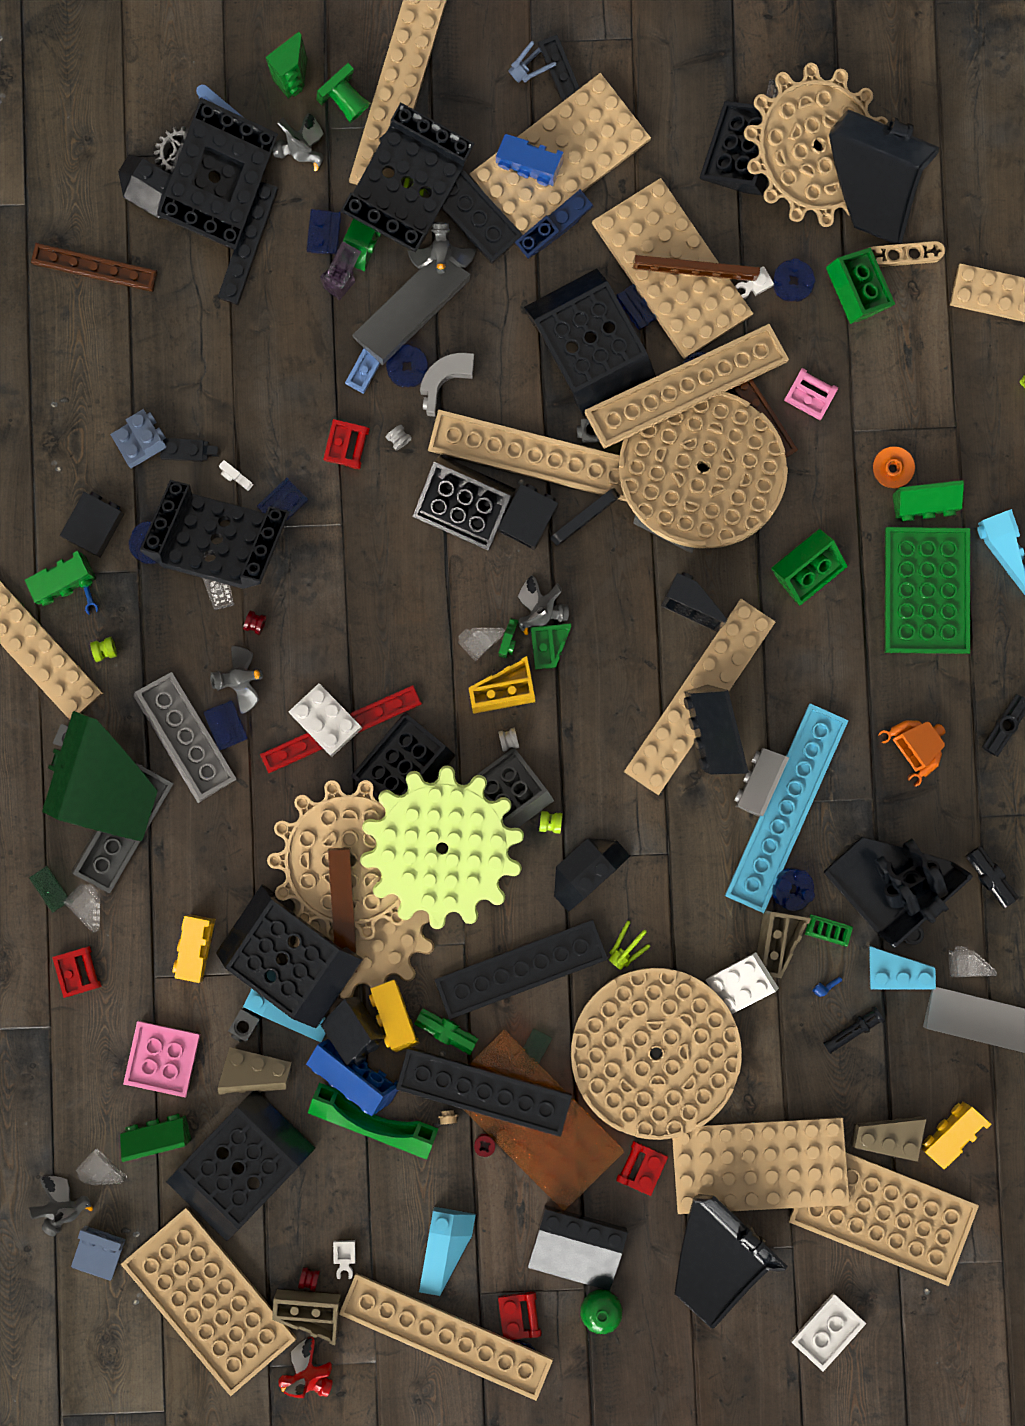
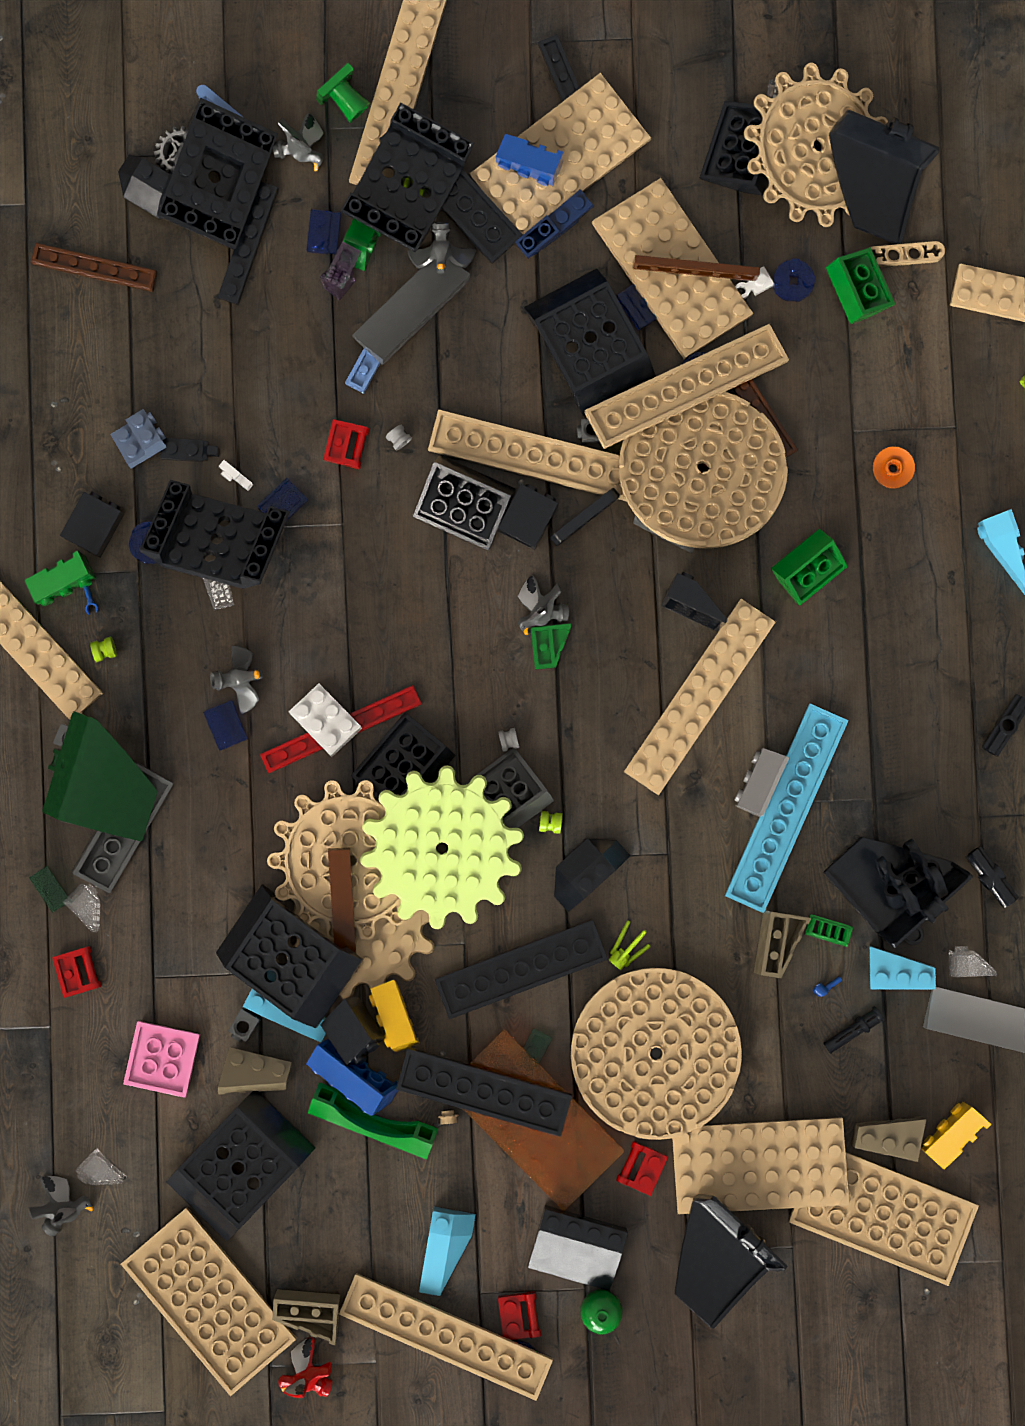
sand blue bracket [71,1226,126,1280] -> none
green slope [120,1113,192,1162] -> none
light grey arch [134,672,236,803] -> none
yellow wedge [173,914,216,983] -> none
dark red wheel [243,610,266,635] -> none
green slope [266,32,308,99] -> none
dark red wheel [298,1267,320,1292] -> none
white plate [333,1240,356,1279] -> none
clear blue plate [386,344,428,387] -> none
green piece [414,1008,479,1055] -> none
light grey arch [420,353,474,417] -> none
clear slope [458,628,505,662] -> none
yellow wedge [469,656,535,714] -> none
dark red wheel [474,1134,495,1157] -> none
green wing [499,618,519,659] -> none
sand blue plant [508,41,557,83] -> none
black slope [684,684,749,775] -> none
white plate [705,952,779,1014] -> none
clear blue plate [772,868,815,911] -> none
bright pink plate [784,368,838,420] -> none
white plate [790,1293,866,1372] -> none
orange torso [878,720,945,786] -> none
green plate [885,527,970,654] -> none
green slope [893,480,964,521] -> none

